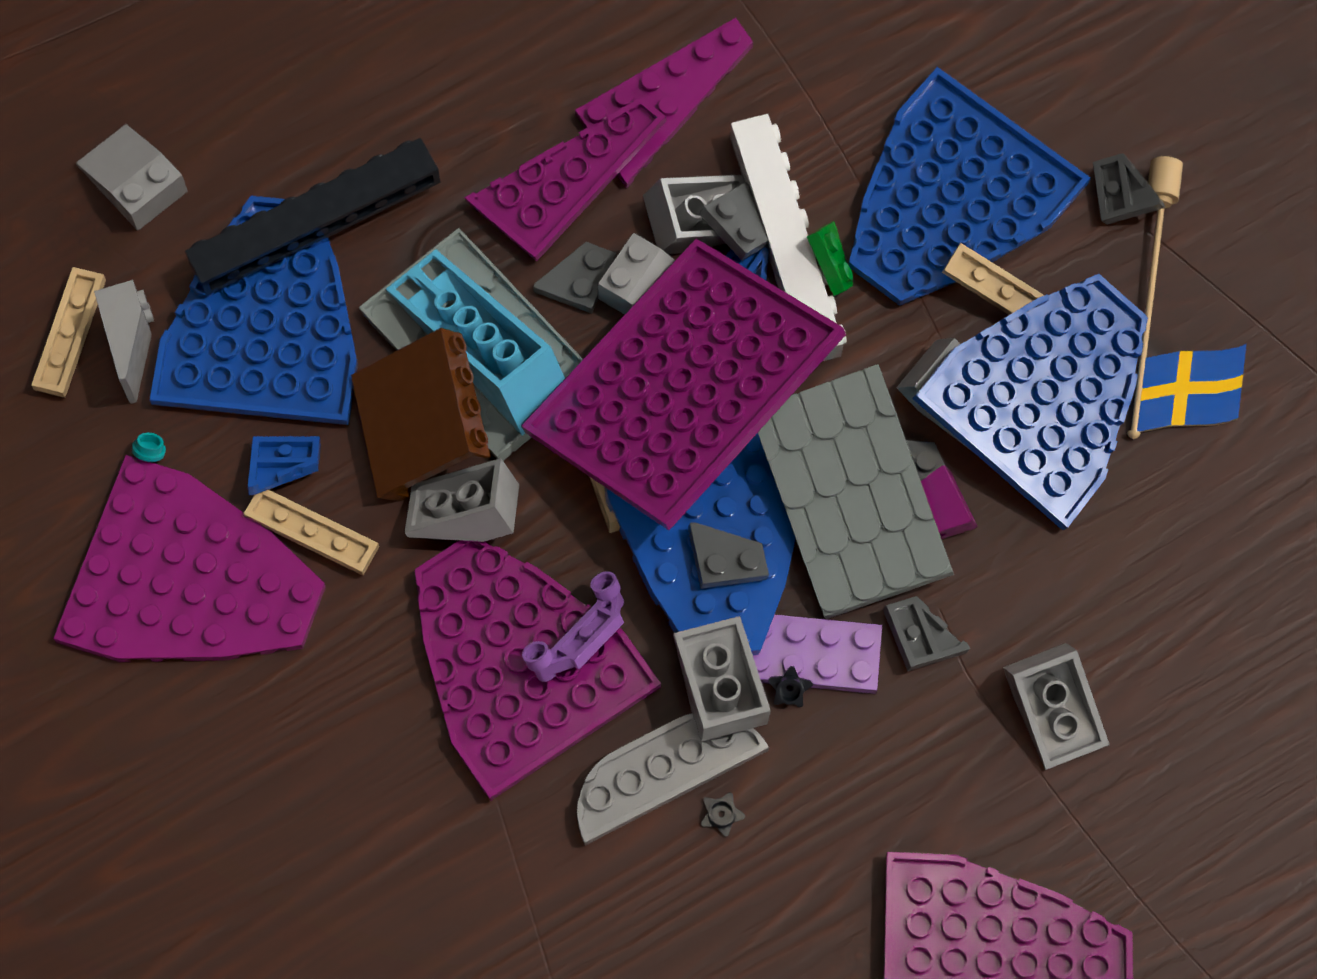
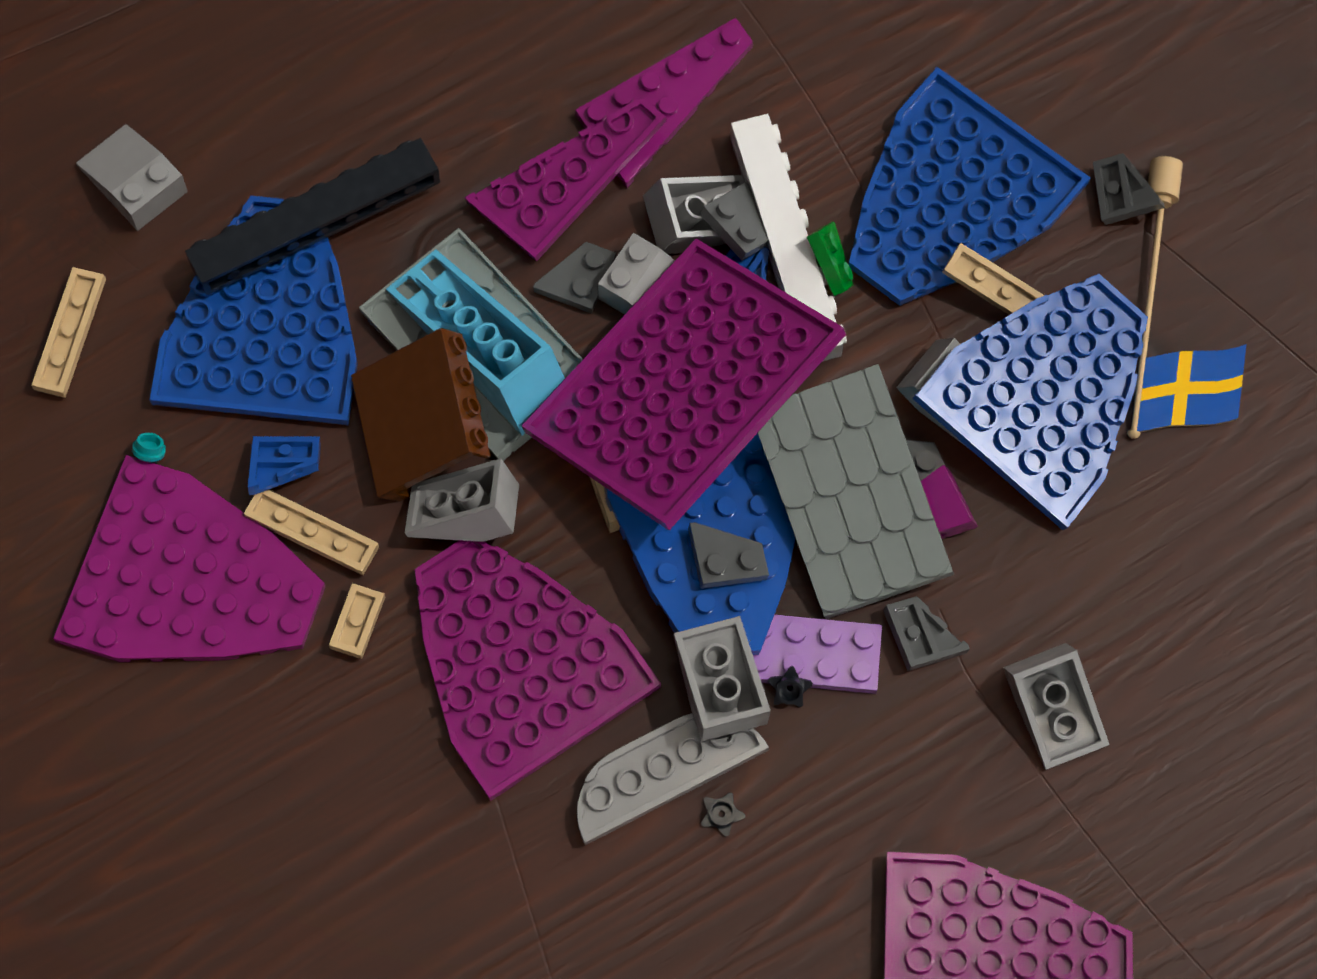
light grey slope [94,280,154,404] -> none
medium lavender plate [522,571,624,682] -> none
none -> tan plate [329,583,385,659]

